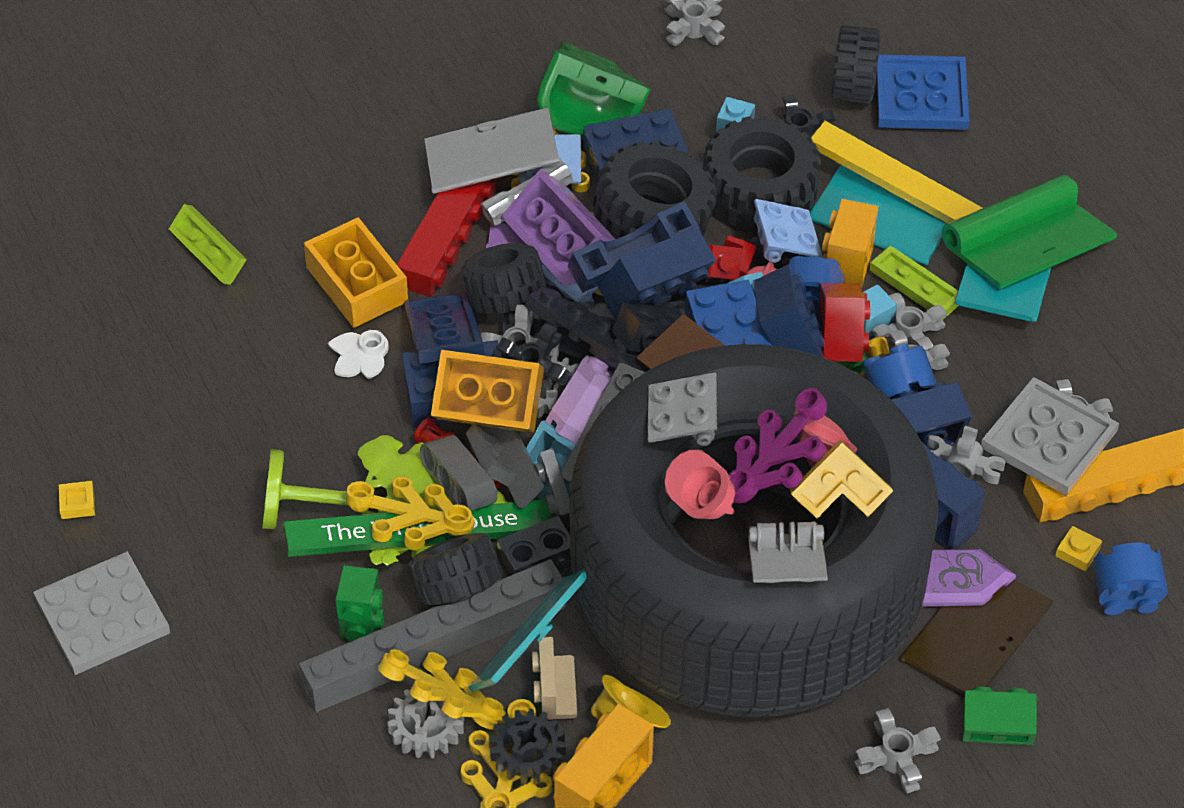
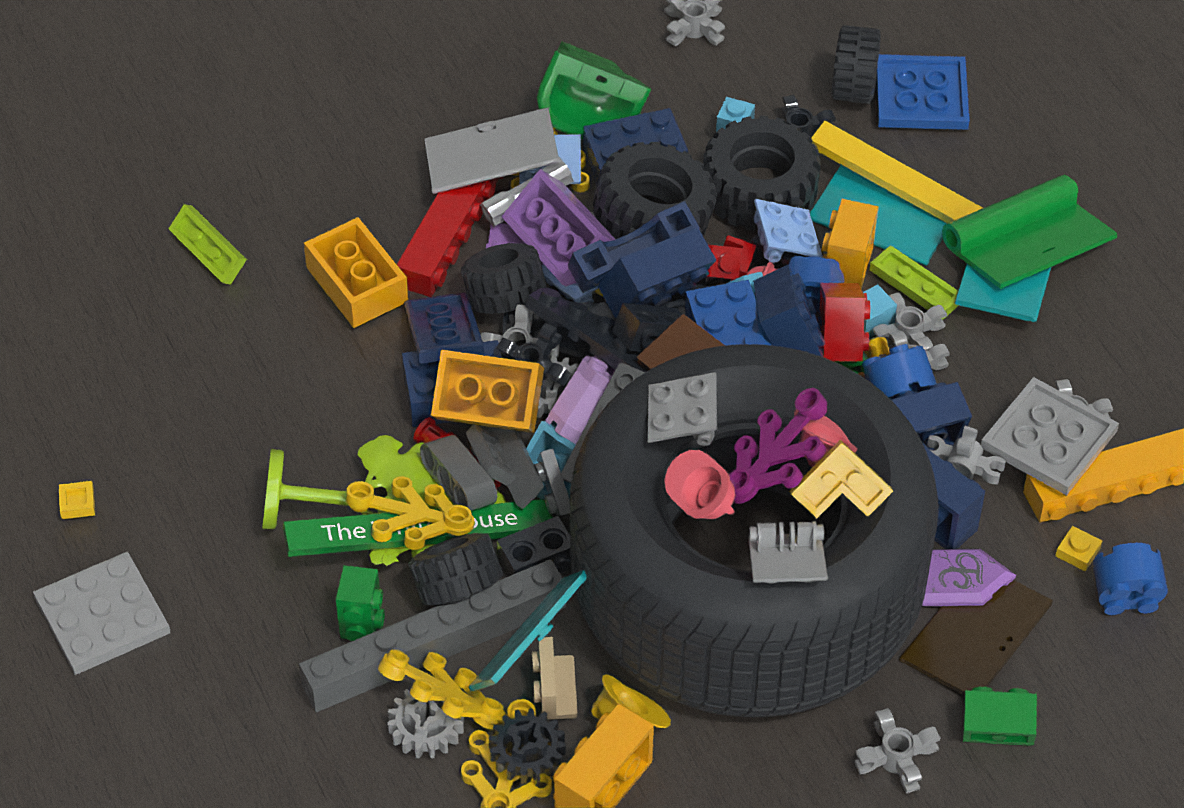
white plate [328,330,389,379] -> none

